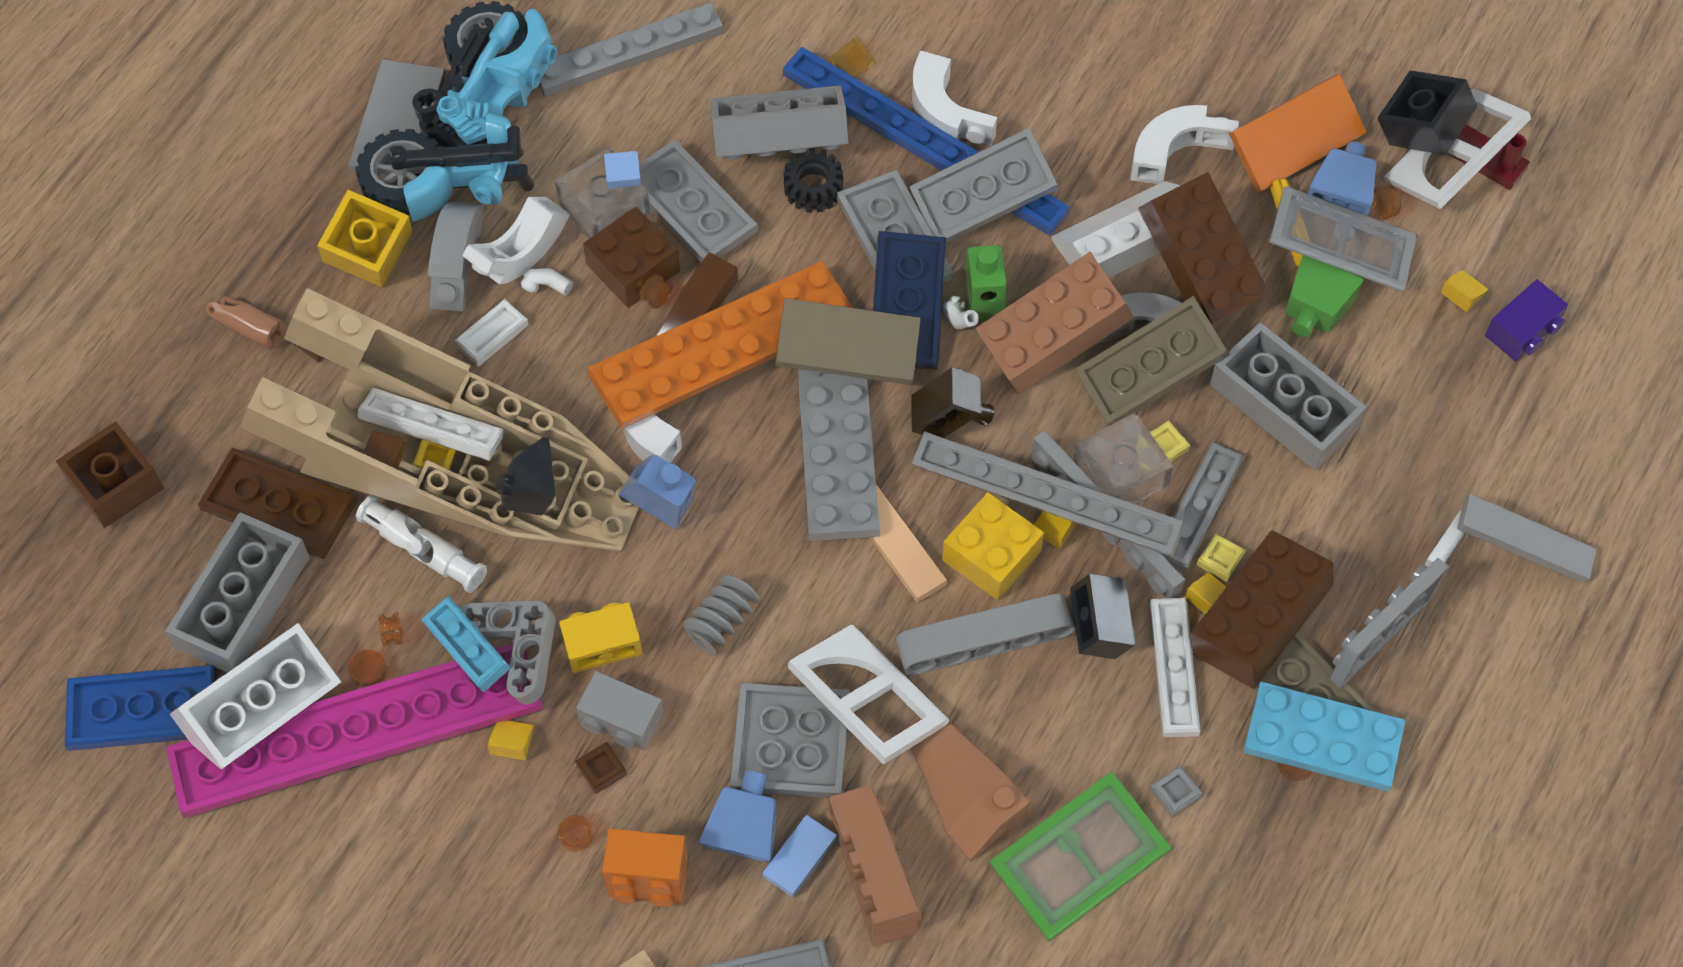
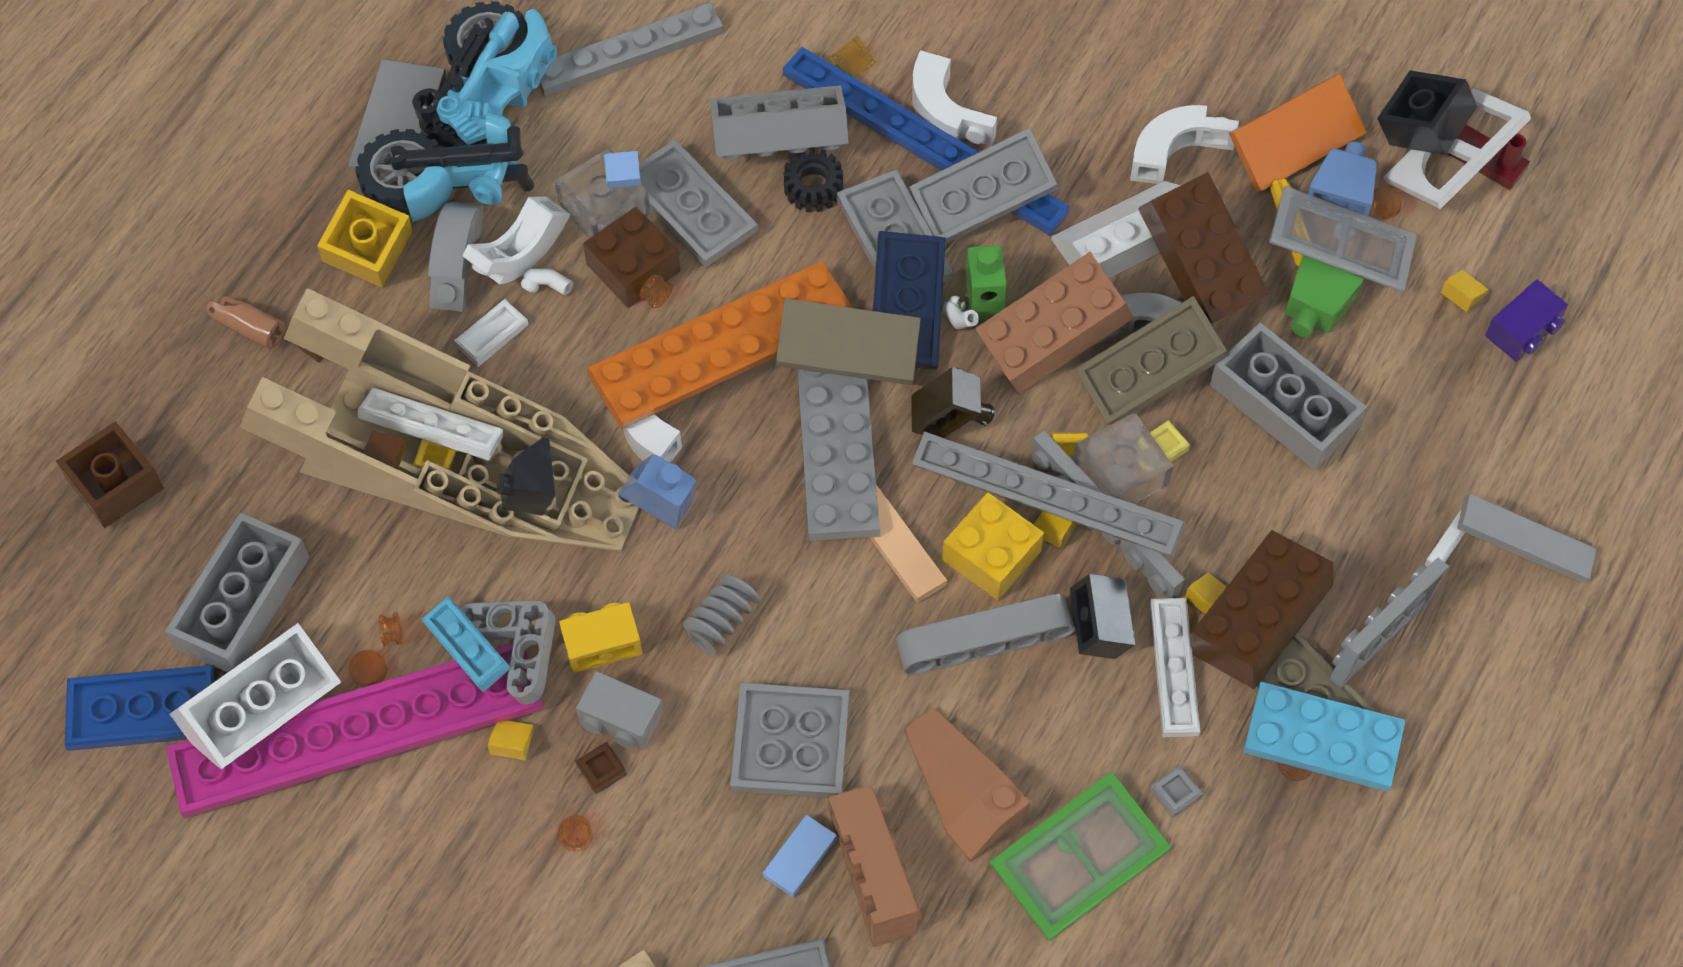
reddish brown tile [198,447,357,559] -> none
white piece [356,495,487,593] -> none
orange brick [602,828,689,907] -> none
reddish brown slope [658,252,738,335] -> none
medium blue torso [699,770,777,863] -> none
white window [788,624,949,765] -> none
light grey tile [1161,442,1244,573] -> none
light yellow tile [1197,533,1246,583] -> none
none -> yellow slope [1049,432,1088,455]

